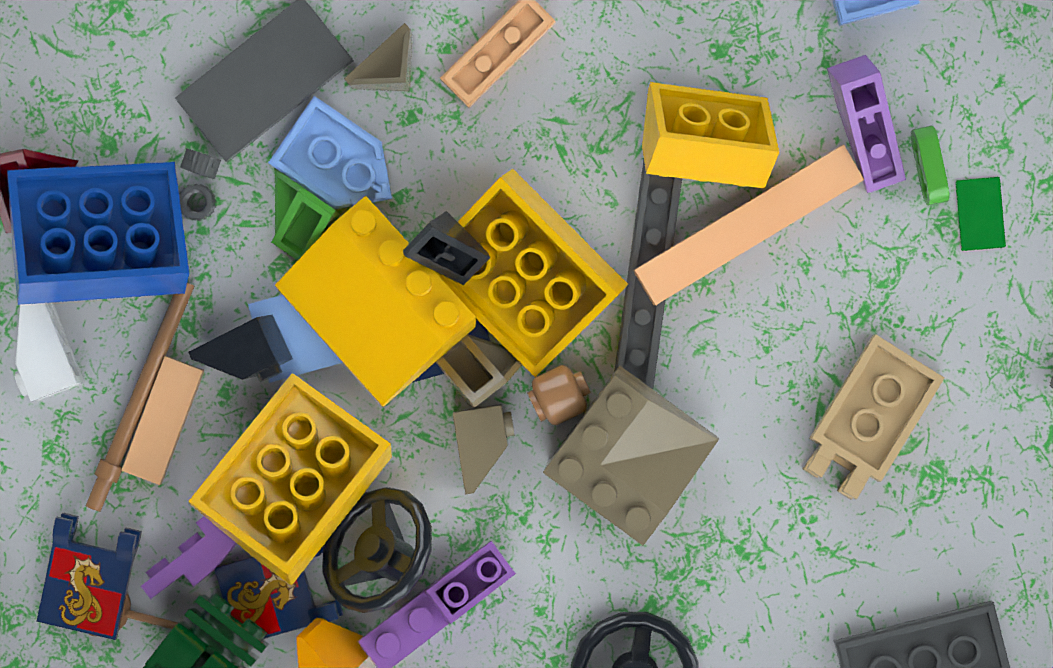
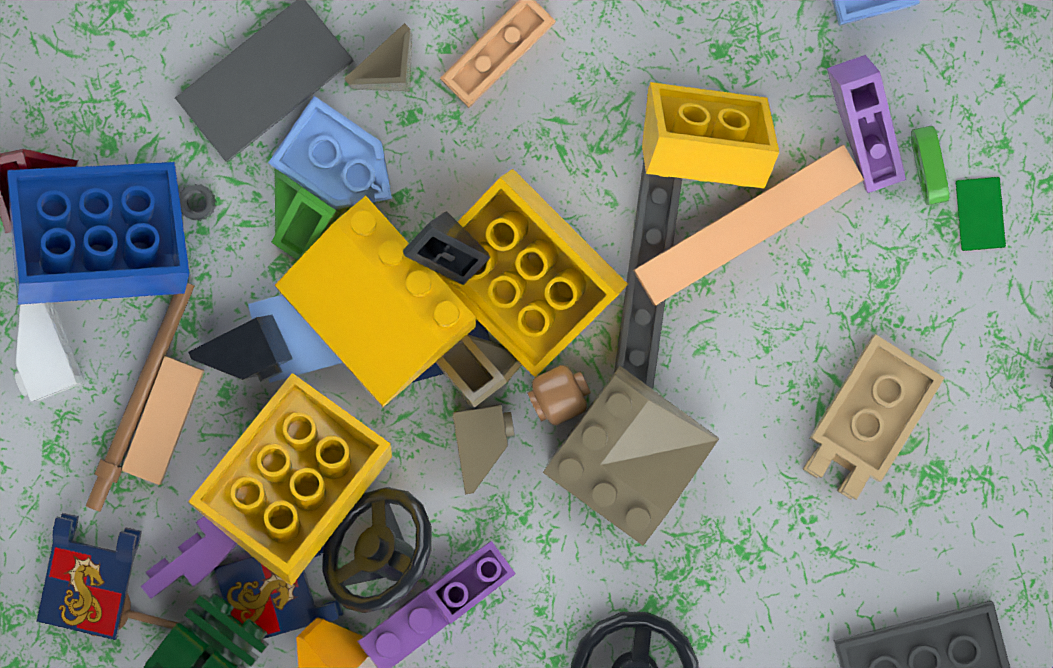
dark grey axle [180,148,221,179] -> none

